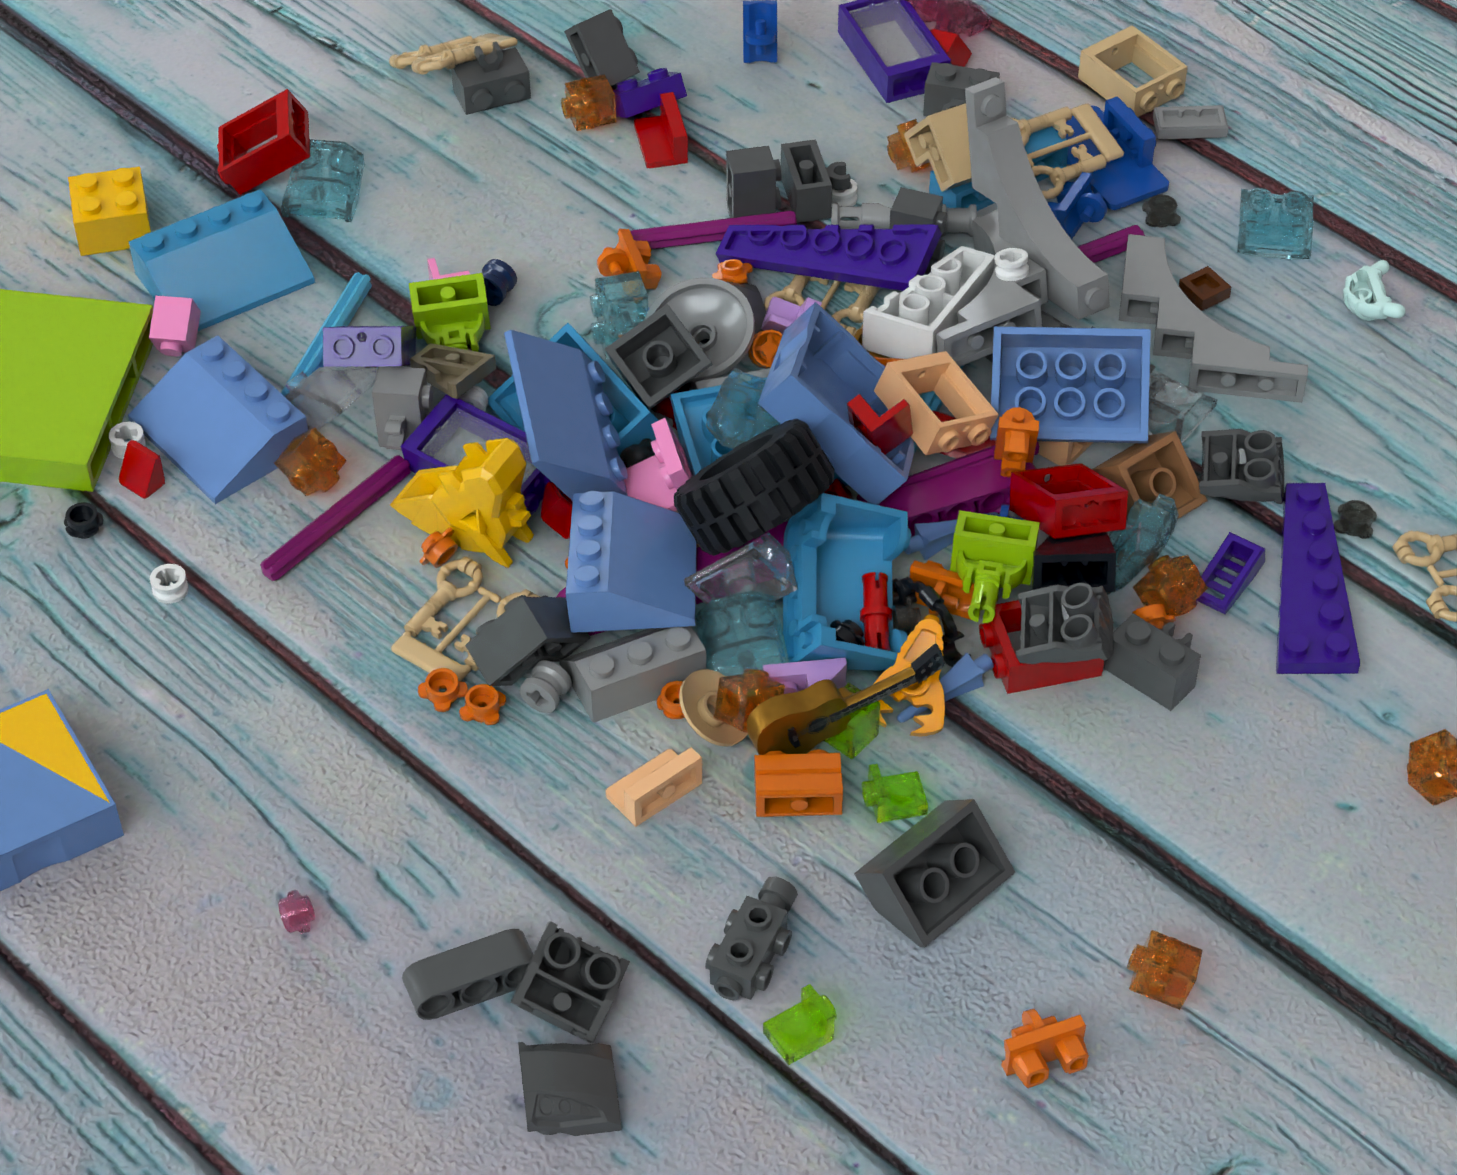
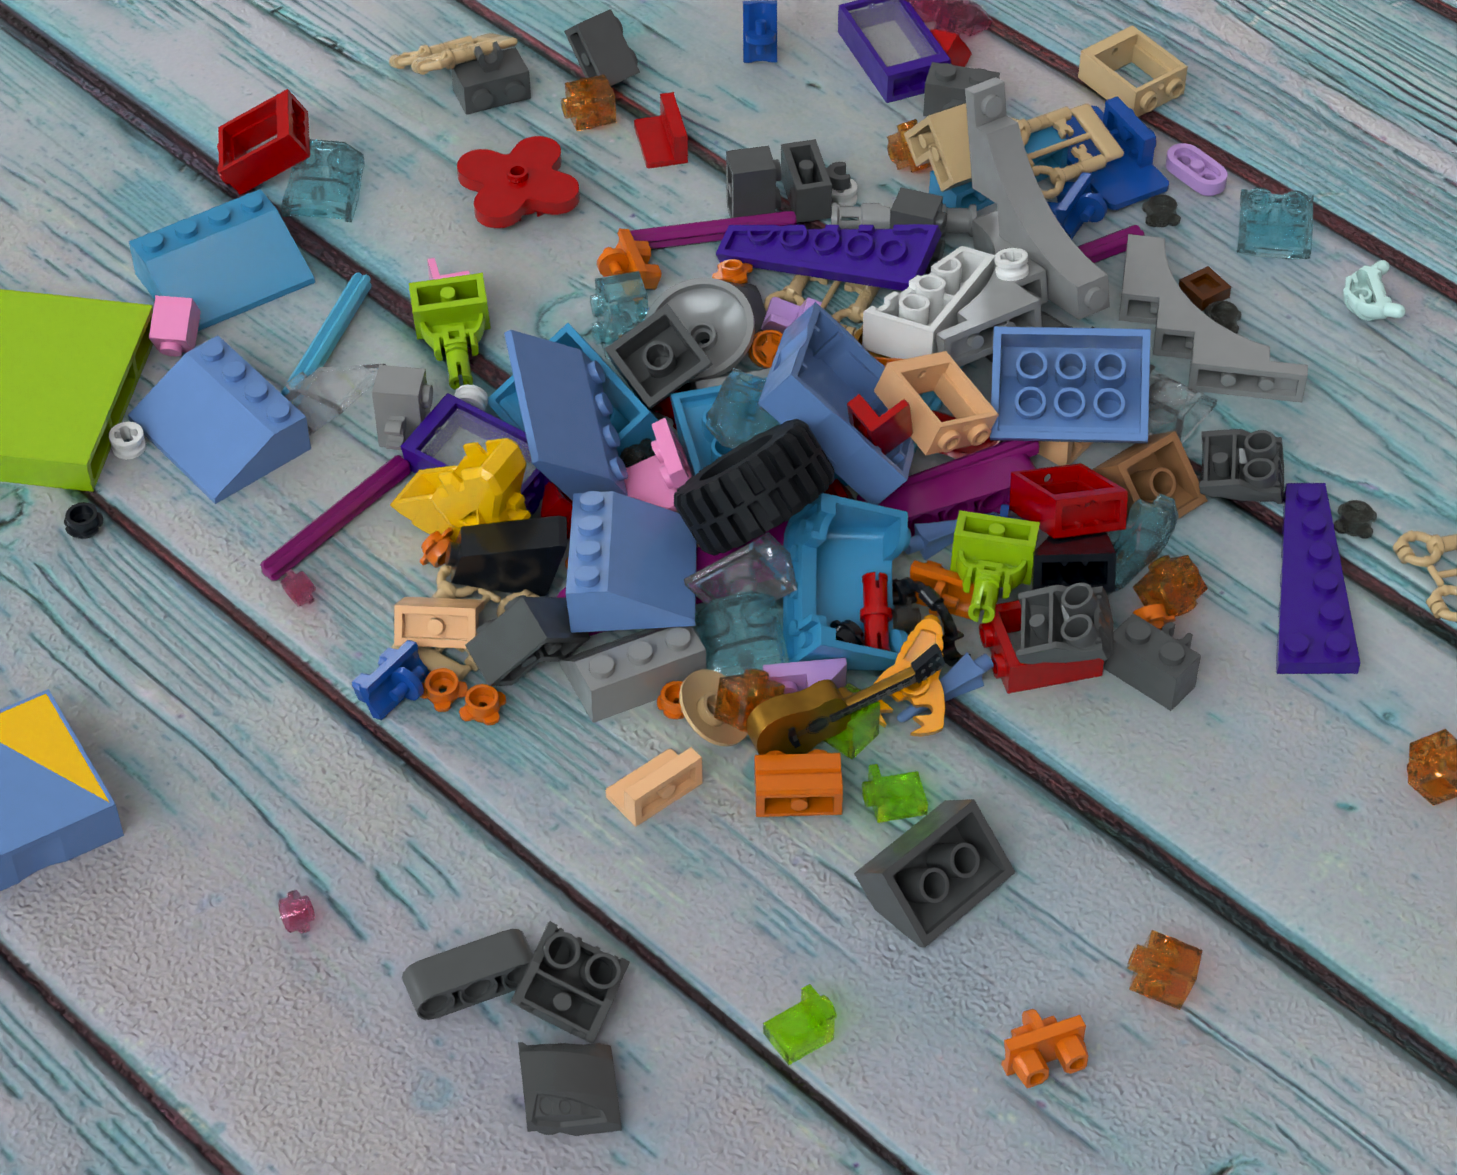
yellow brick [68,166,151,256] -> none
red slope [119,440,165,499] -> none
white bush [149,564,189,604] -> none
clear orange brick [274,427,347,496] -> none
window [323,326,416,367] -> none
dark tan wing [410,343,496,399] -> none
dark blue wheel [482,259,517,306] -> none
light grey wheel [519,660,572,713] -> none
dark purple piece [607,68,687,118] -> none
dark grey brick [705,877,798,1001] -> none
orange hips [994,407,1039,477] -> none
light grey plate [1153,105,1228,139] -> none
dark purple slope [1190,532,1265,614] -> none
none -> clear pink plate [280,569,316,607]
none -> blue hips [352,640,430,720]
none -> light nougat panel [394,597,484,649]
none -> black slope [445,515,567,597]
none -> red plant [457,136,580,228]
none -> lavender plate [1166,143,1228,196]
none -> clear smoke plate [1204,300,1242,334]

